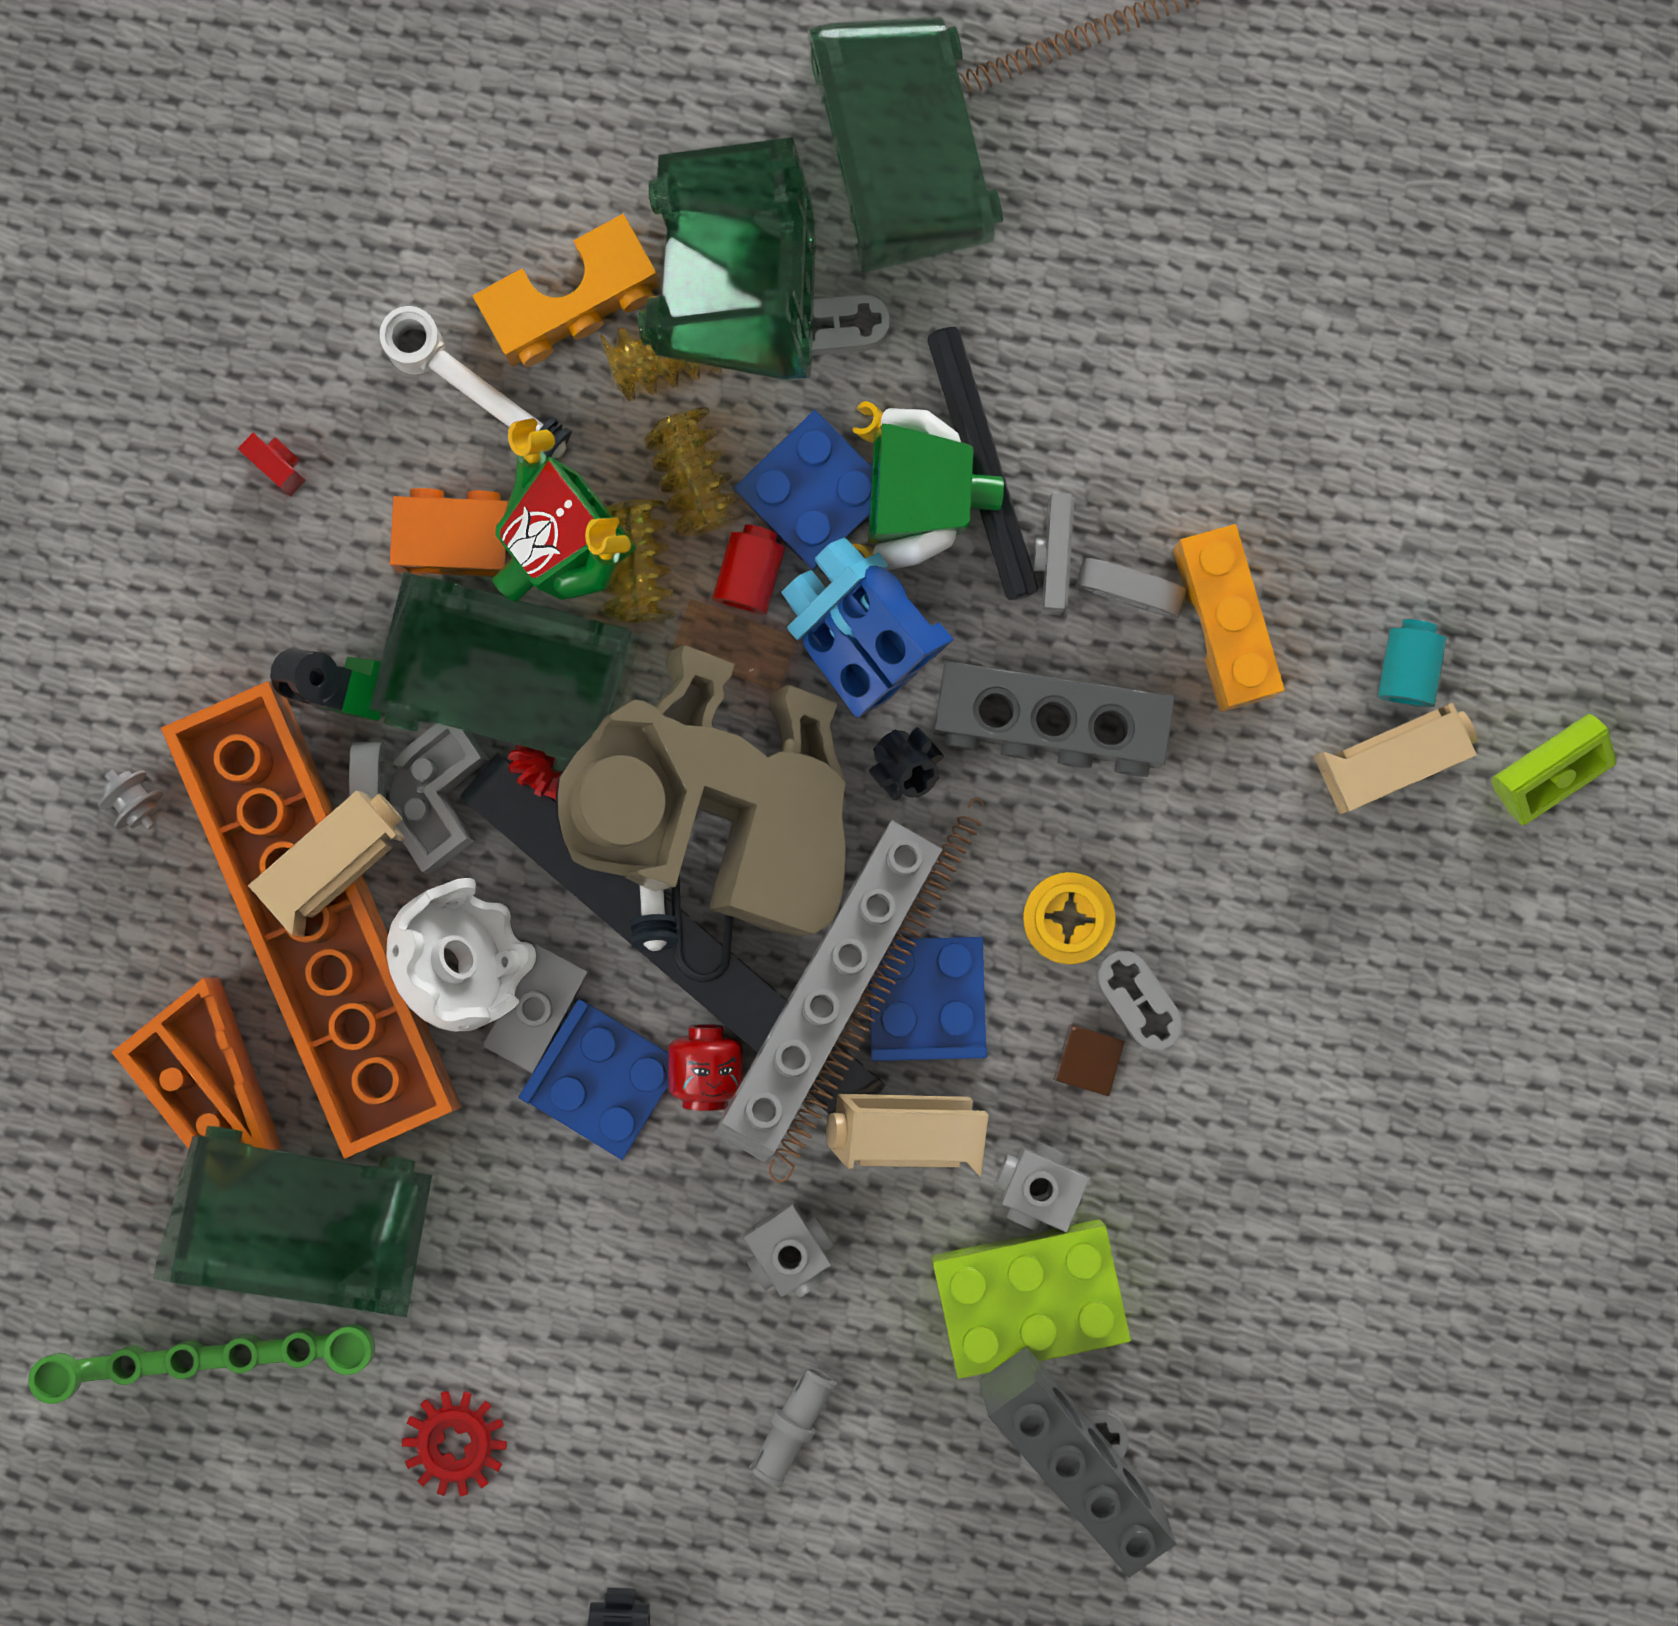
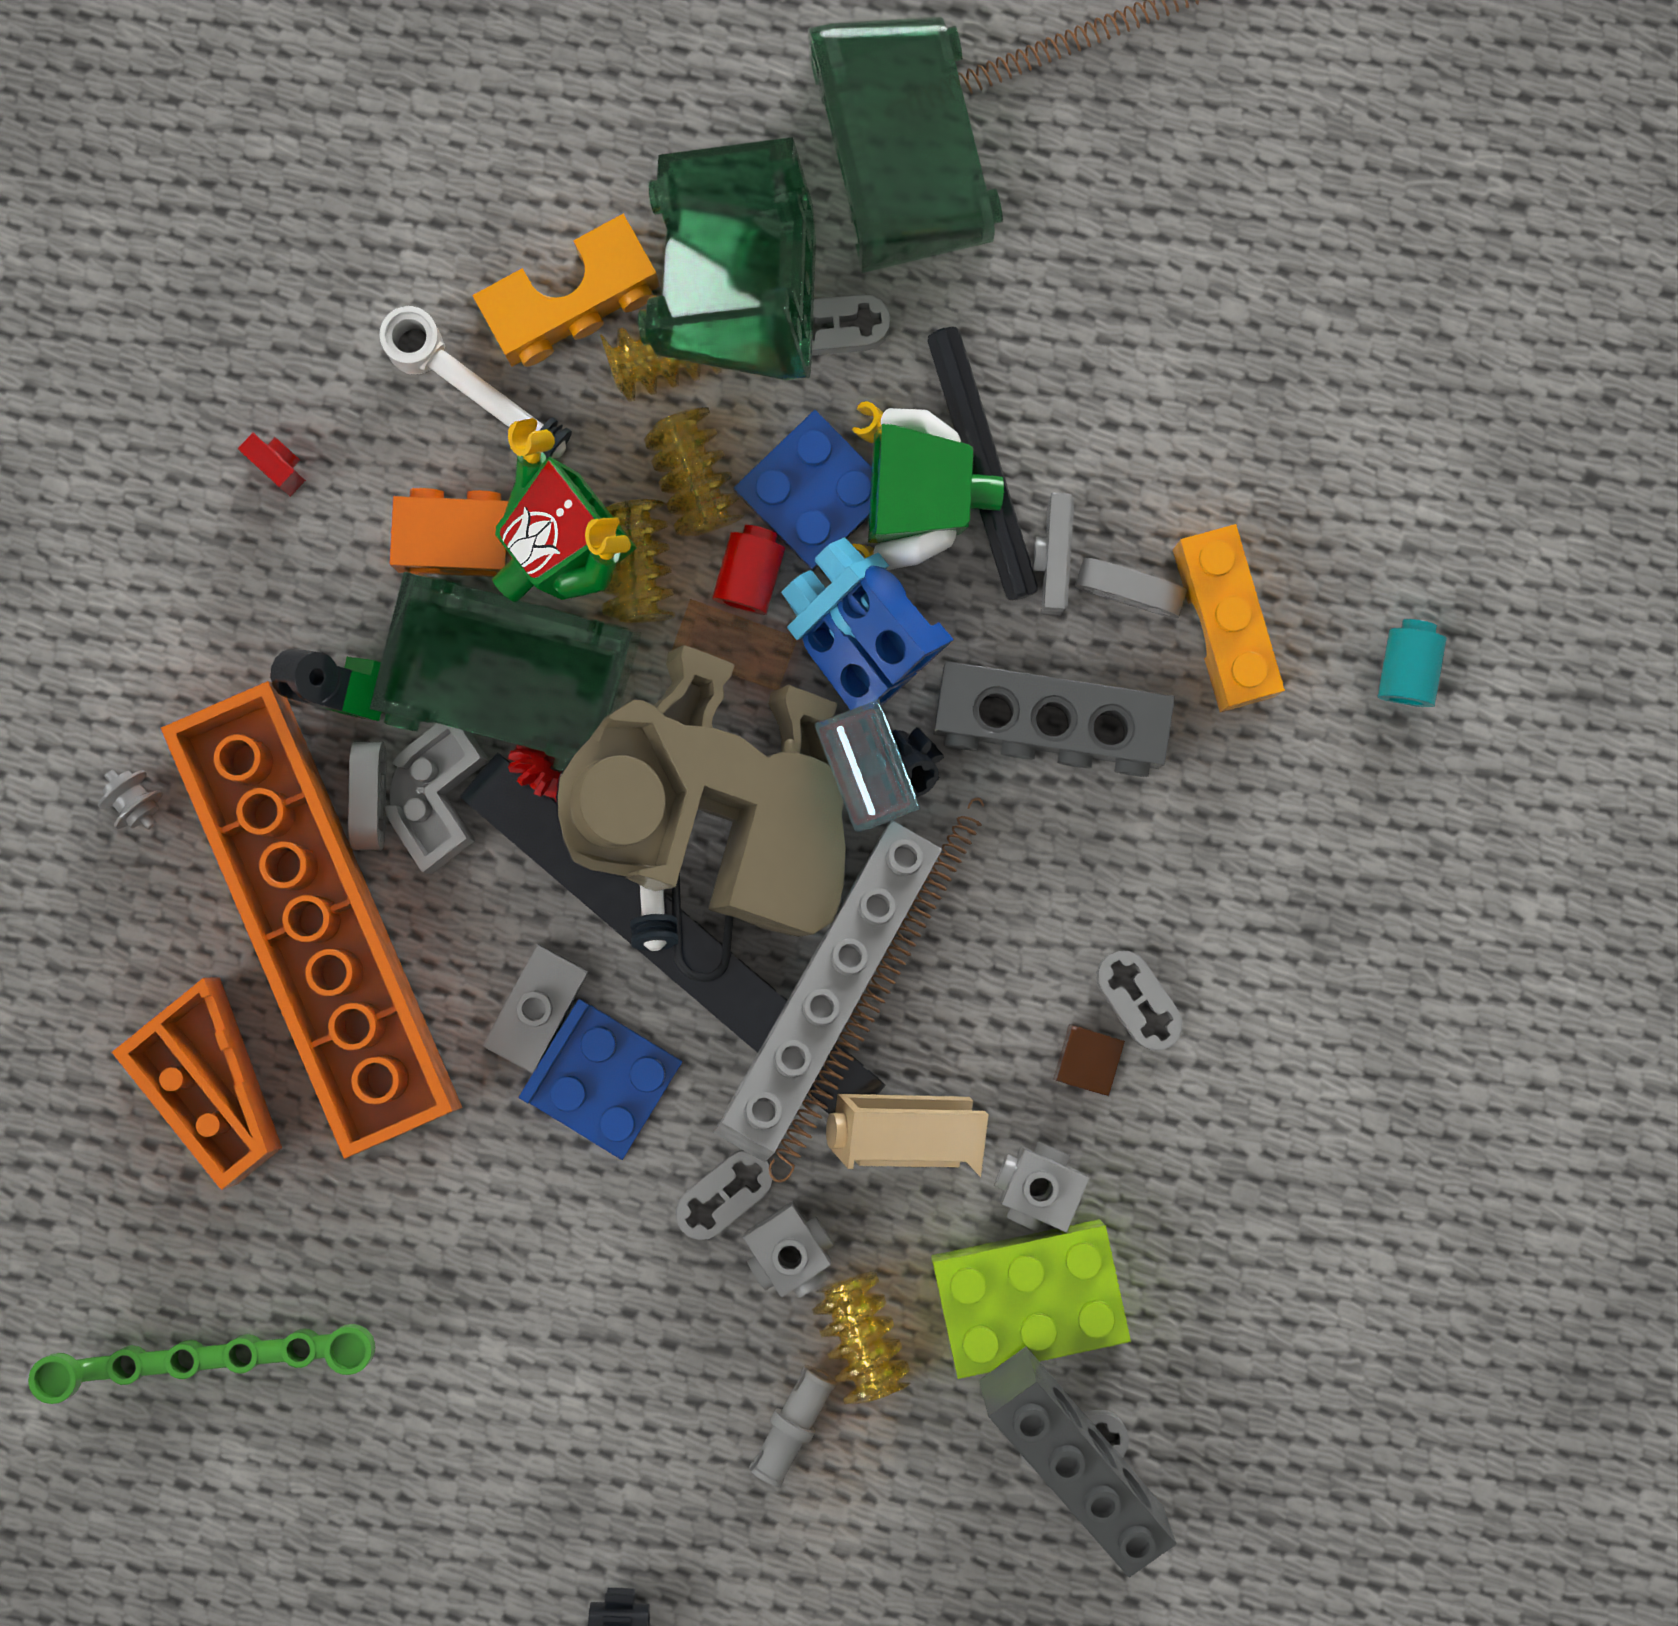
clear green windscreen [153,1126,432,1318] -> none
tan window [248,790,406,937] -> none
white plate [386,878,536,1032] -> none
red gear [402,1391,507,1497] -> none
red head [668,1024,743,1111] -> none
blue piece [869,937,987,1061] -> none
yellow gear [1023,872,1115,964] -> none
tan window [1314,702,1477,814] -> none
lime brick [1491,714,1617,826] -> none
none -> light grey beam [676,1150,773,1240]
none -> clear yellow piece [812,1271,911,1404]
none -> clear light blue slope [815,699,920,832]

